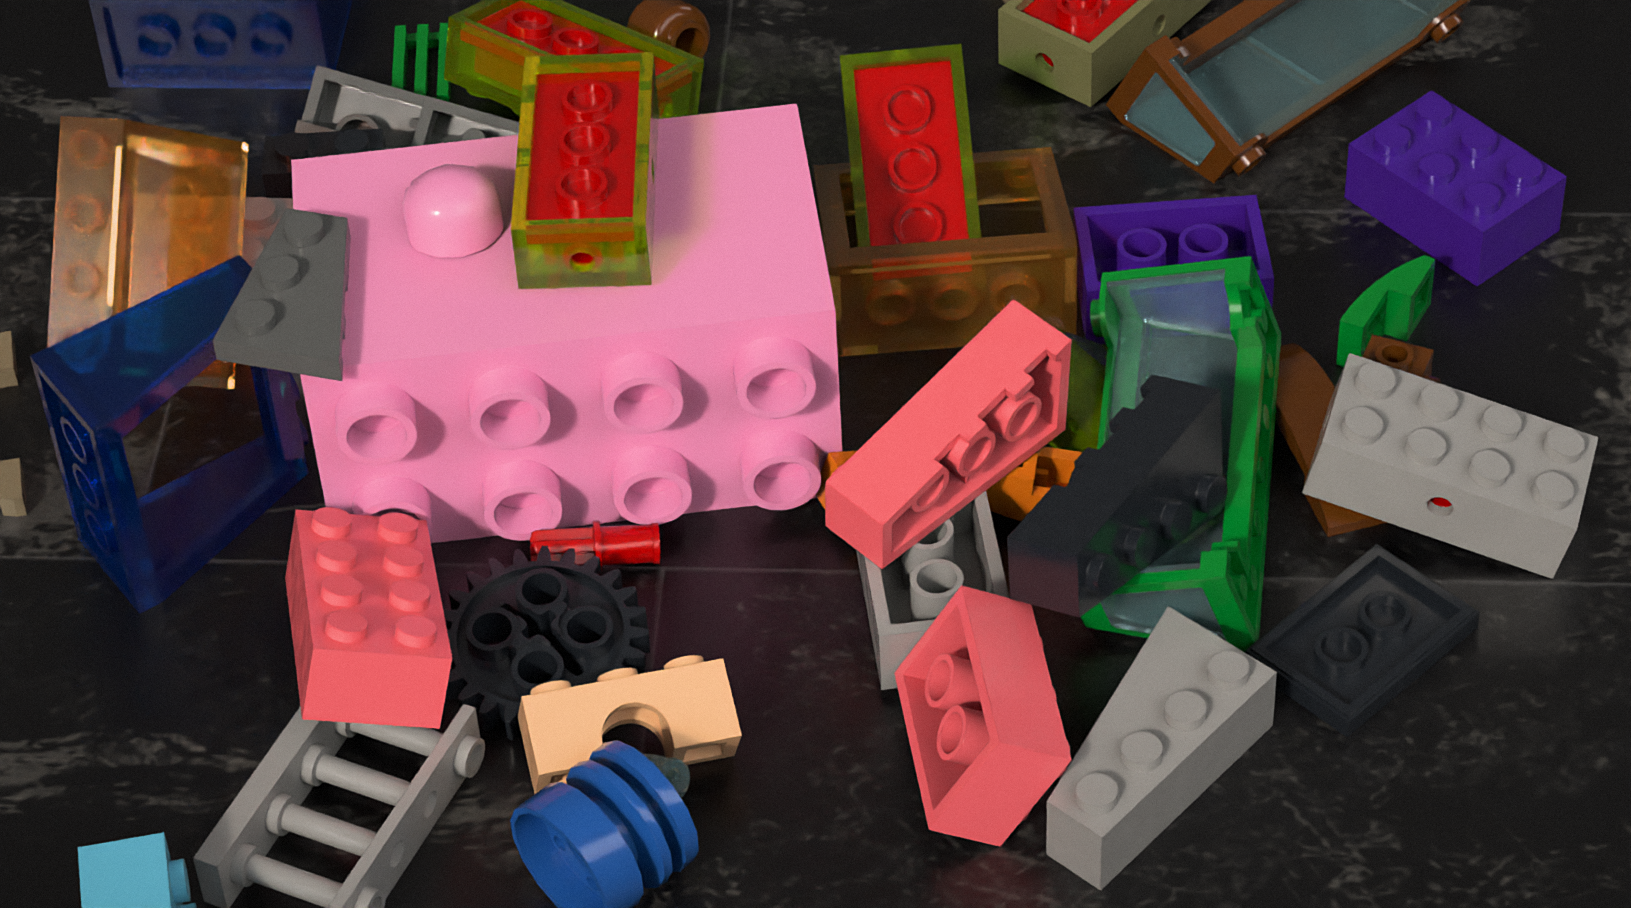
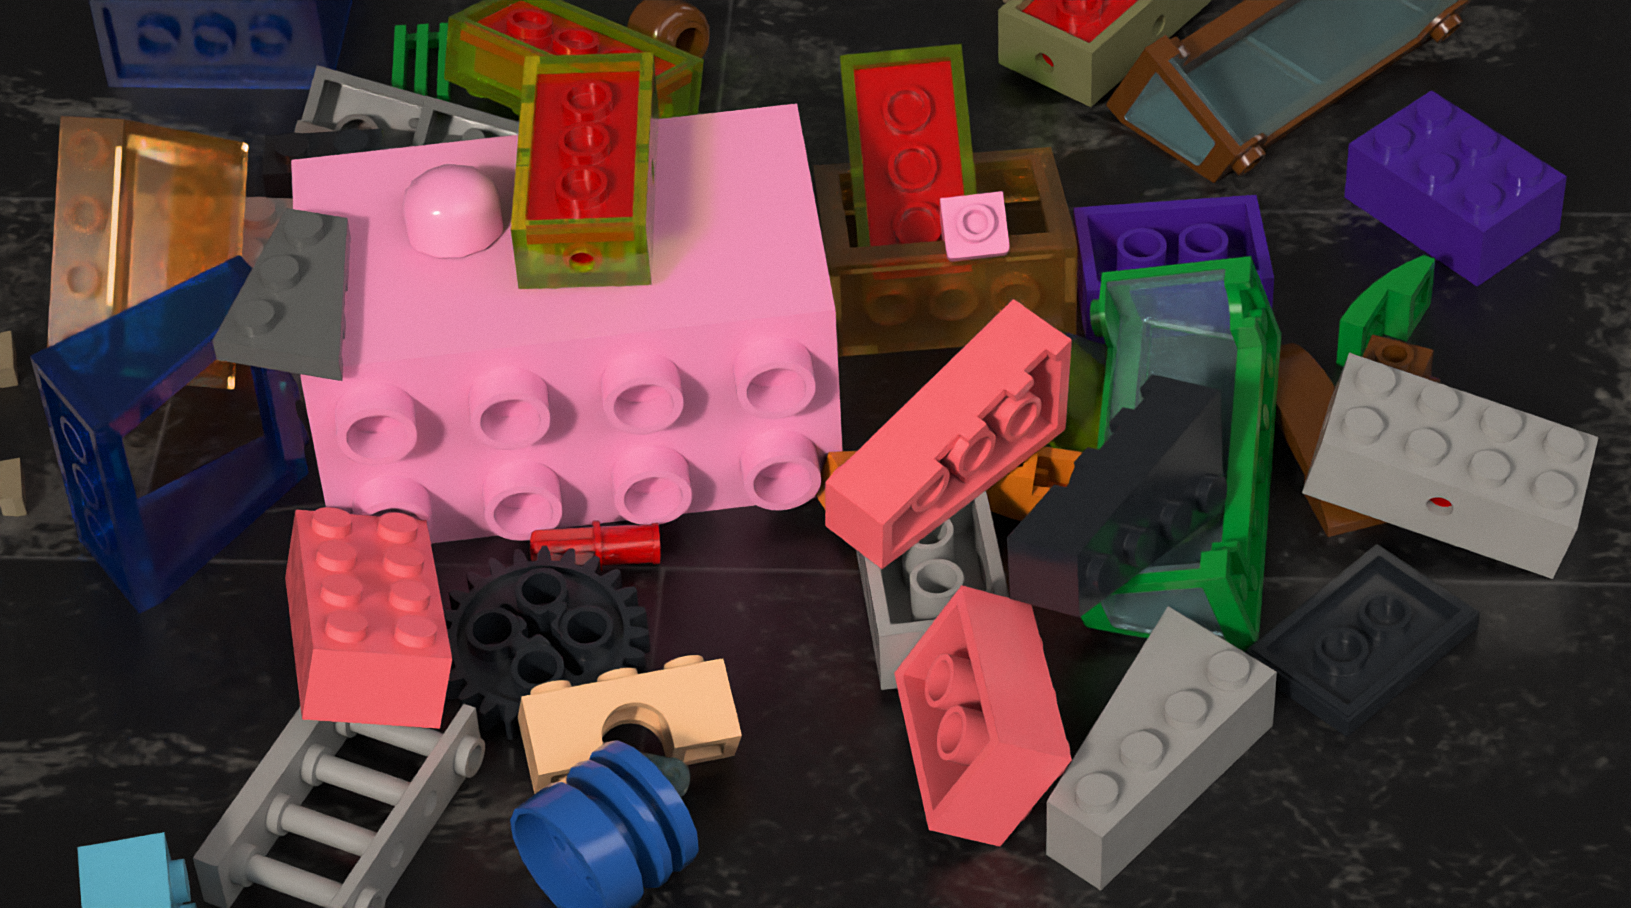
none -> bright pink bracket [940,191,1009,261]

